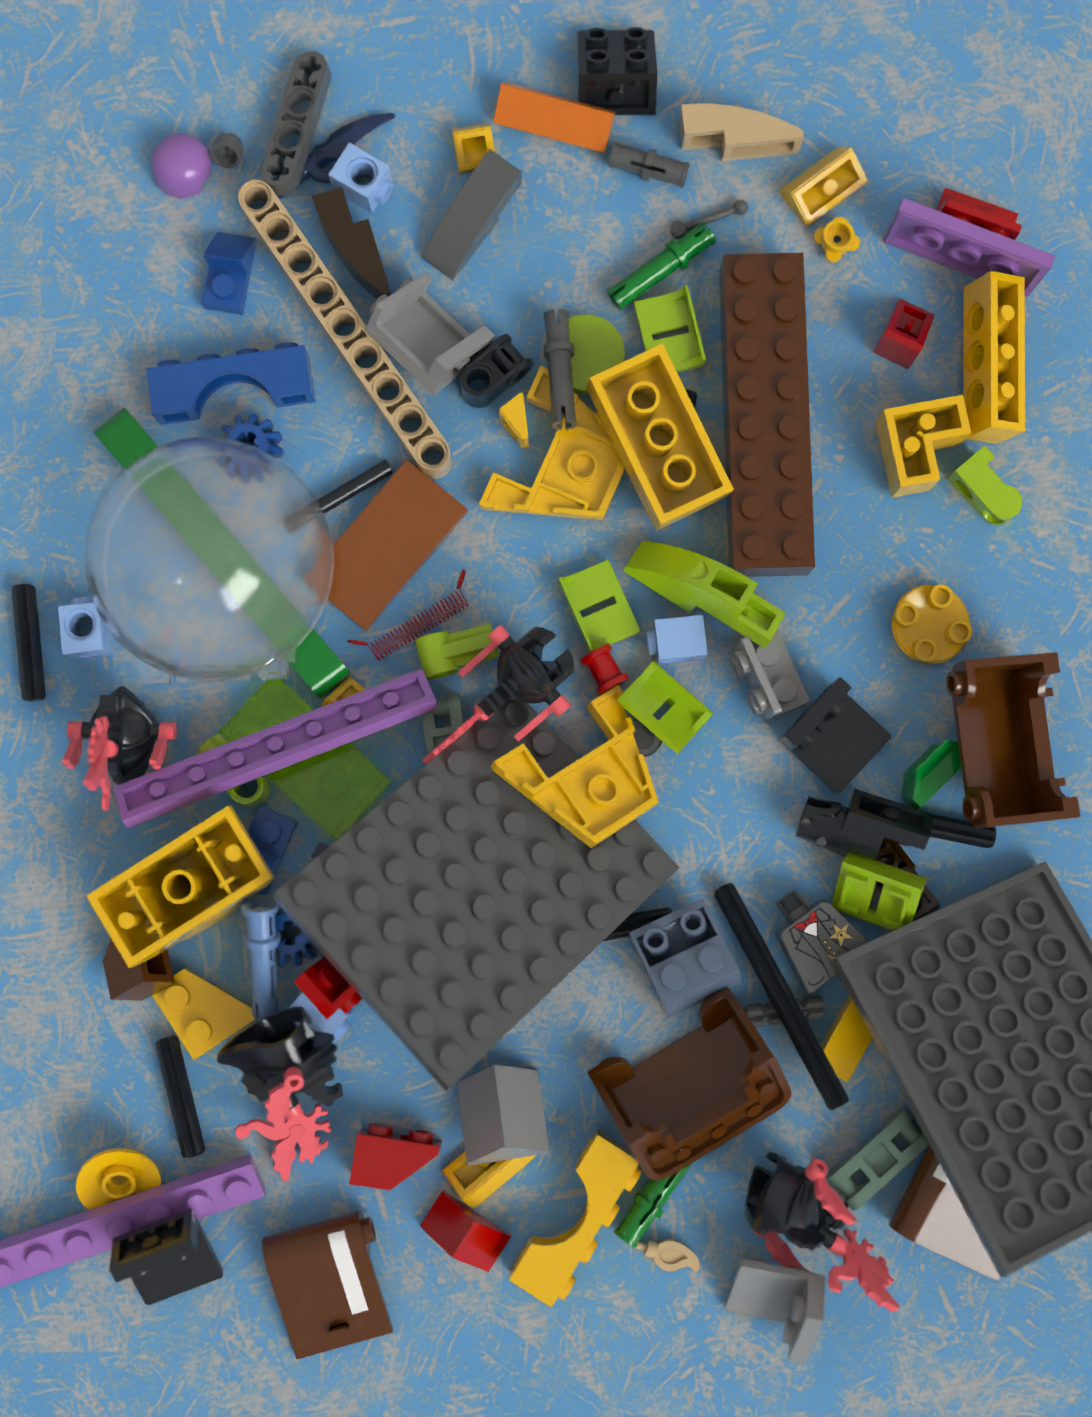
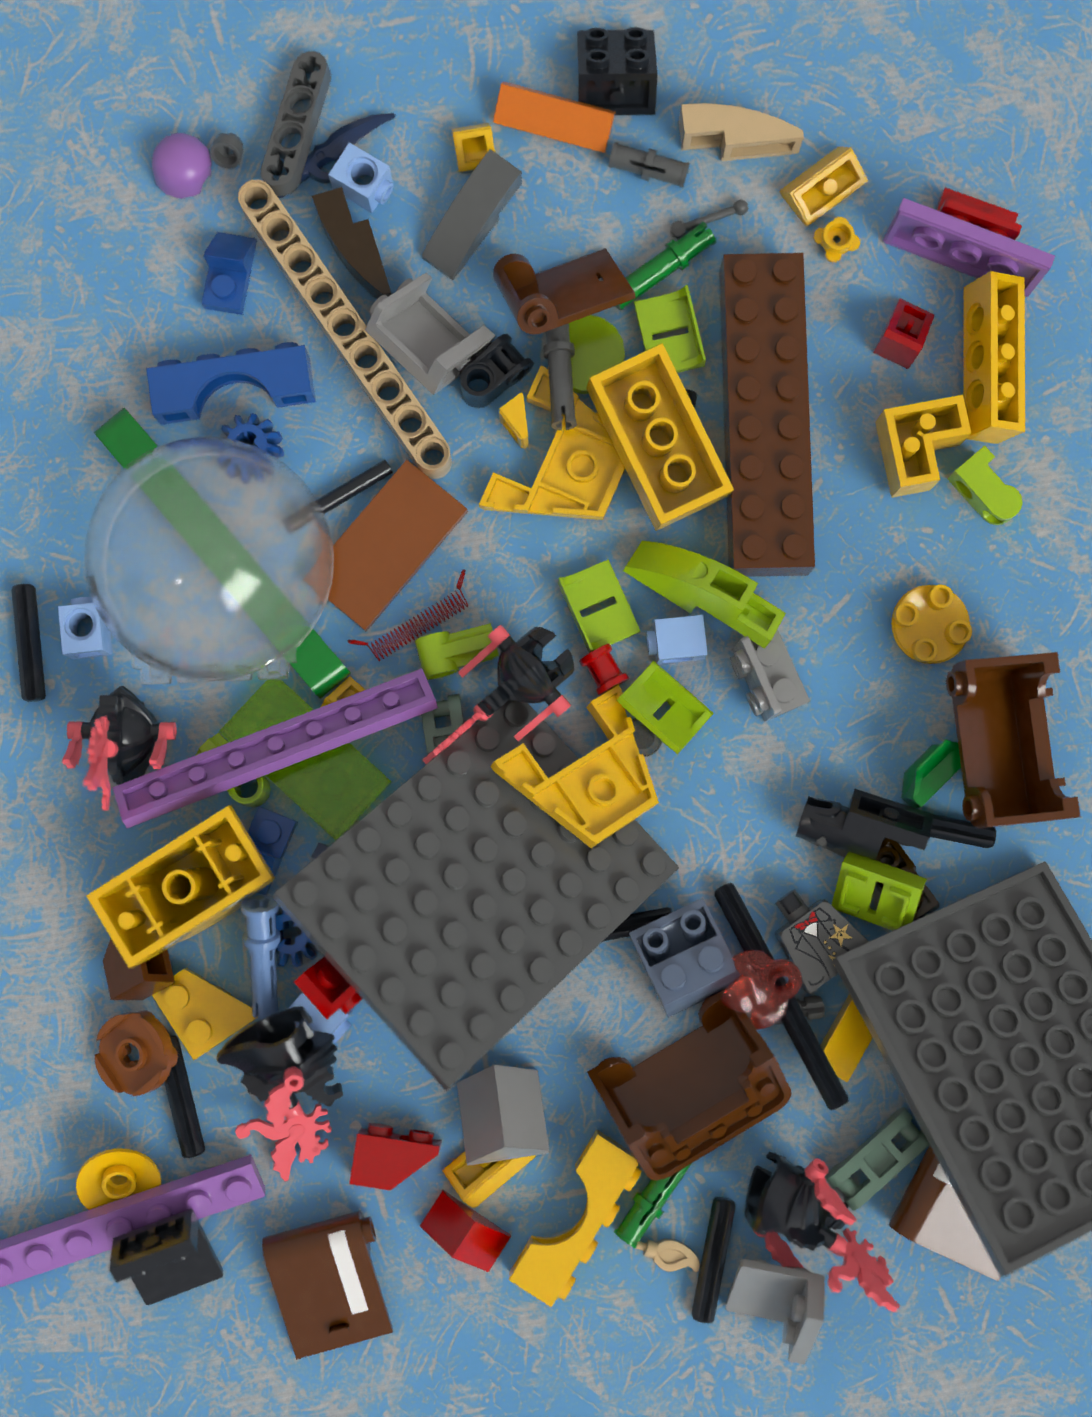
black bracket [778,677,891,793] -> none
none -> dark orange plate [95,1010,178,1096]
none -> reddish brown door [493,248,636,335]
none -> black axle [691,1197,736,1324]
none -> clear red plate [721,950,802,1029]

